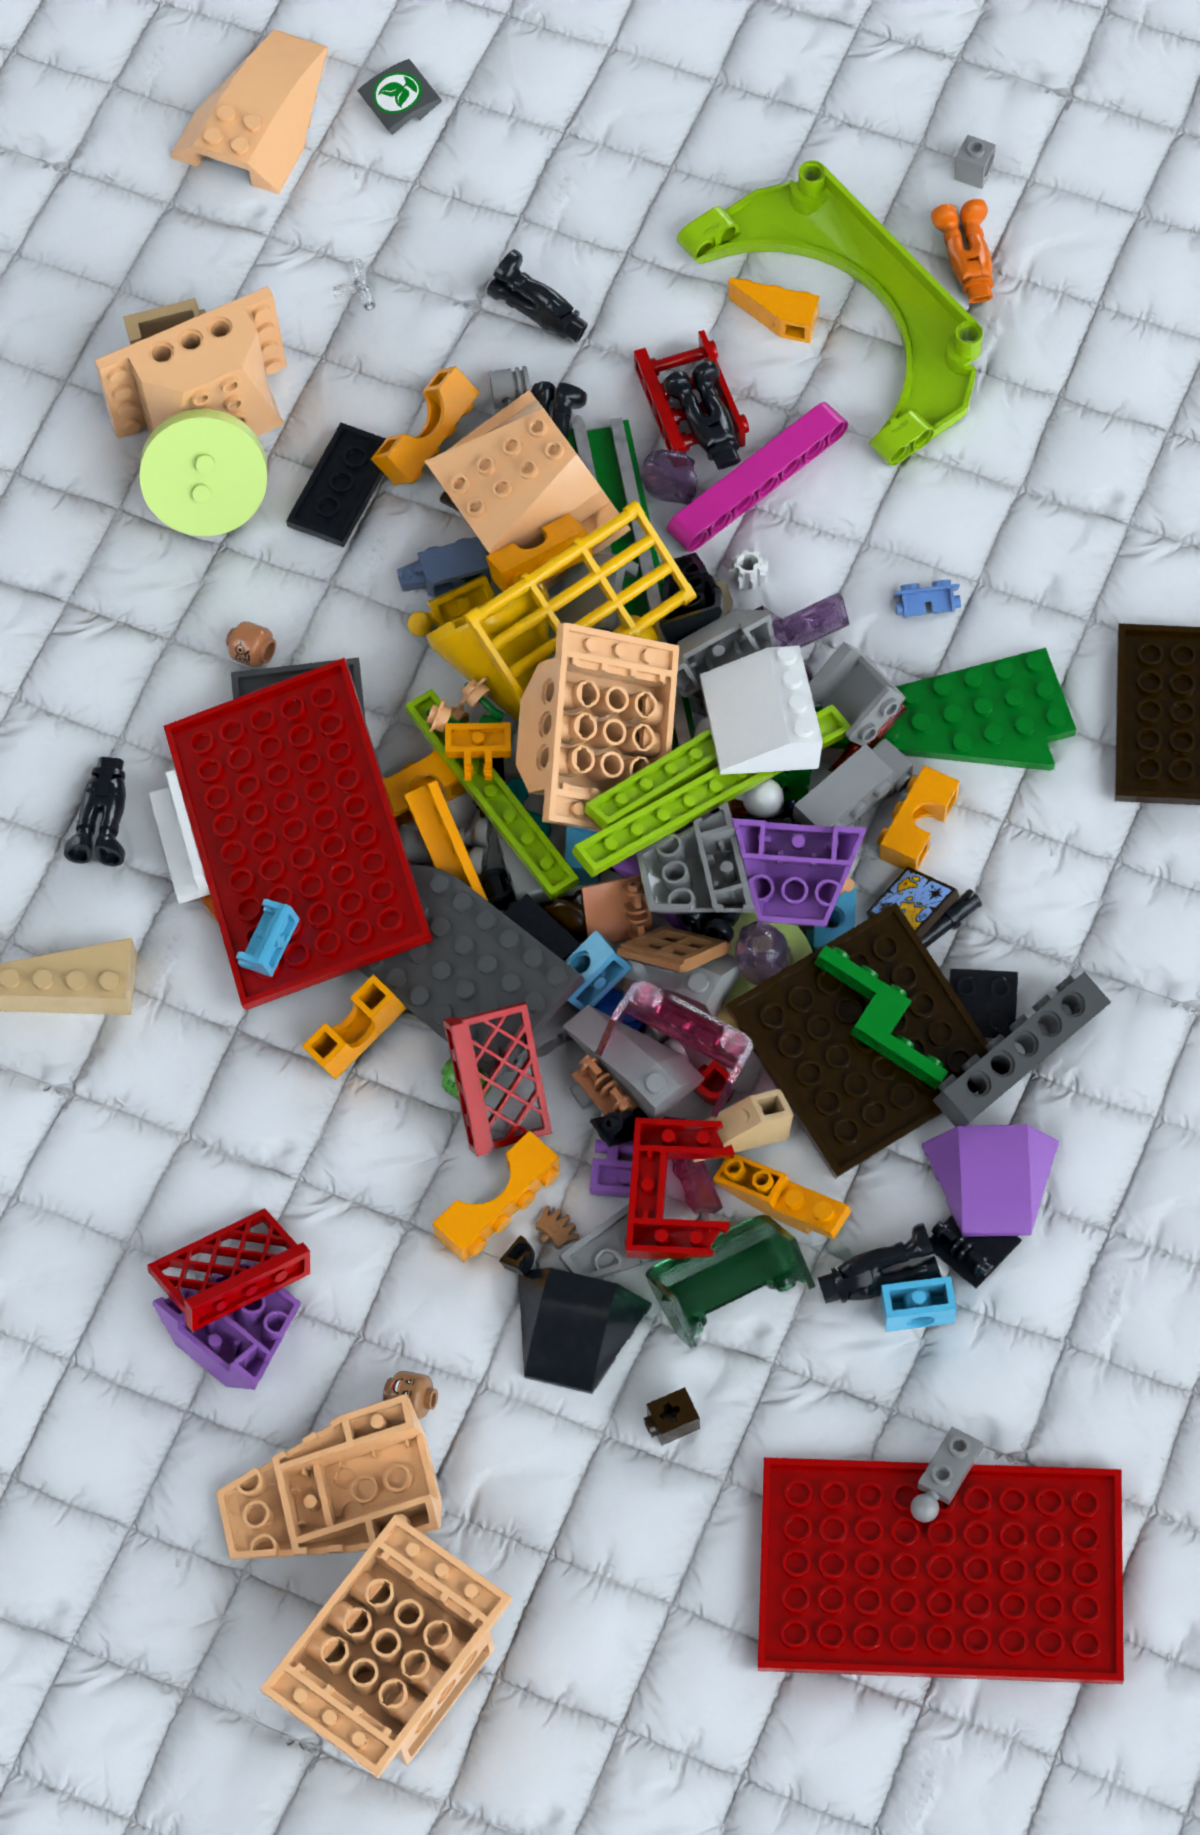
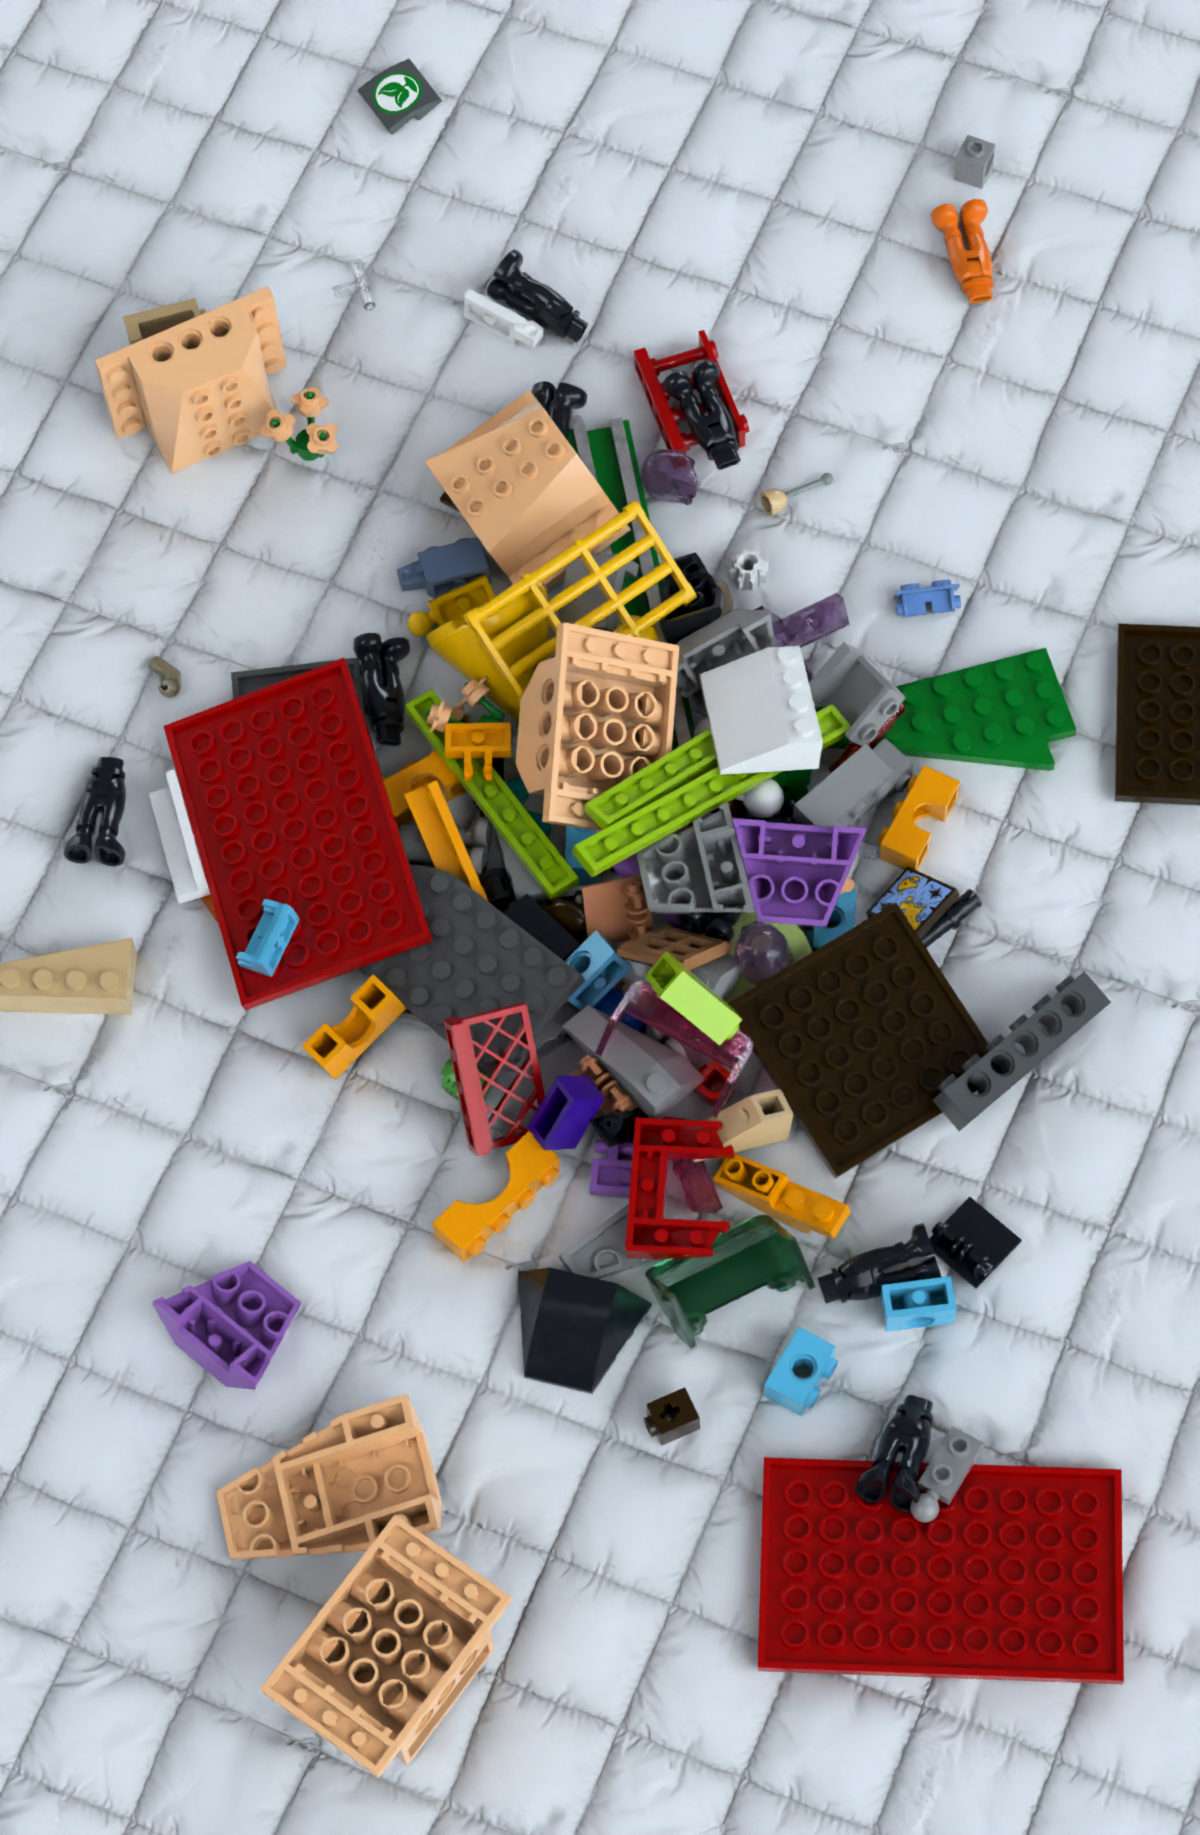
yellowish green brick [140,408,267,537] -> none
red fence [147,1208,310,1332] -> none
light nougat wedge [170,29,328,194] -> none
nougat head [226,621,276,667] -> none
black plate [286,422,386,547] -> none
light orange arch [371,366,480,485] -> none
medium nougat head [383,1371,438,1420] -> none
light orange arch [485,513,594,591] -> none
light grey piece [489,366,530,409] -> none
black tile [499,1235,535,1277] -> none
medium nougat piece [535,1206,579,1249] -> none
dark pink beam [666,402,849,552] -> none
lime panel [677,160,983,466] -> none
light orange slope [728,277,819,343] -> none
green bracket [814,945,949,1090] -> none
medium lavender wedge [922,1124,1059,1237] -> none
black hinge [949,968,1018,1038] -> none
none -> dark tan arm [149,656,181,698]
none -> light nougat plant [260,387,338,461]
none -> black piece [353,633,410,746]
none -> white hinge [463,289,544,348]
none -> dark purple brick [527,1075,605,1150]
none -> lime slope [644,951,743,1045]
none -> tan hinge [760,473,833,516]
none -> medium azure brick [764,1327,838,1416]
none -> black piece [855,1395,933,1513]

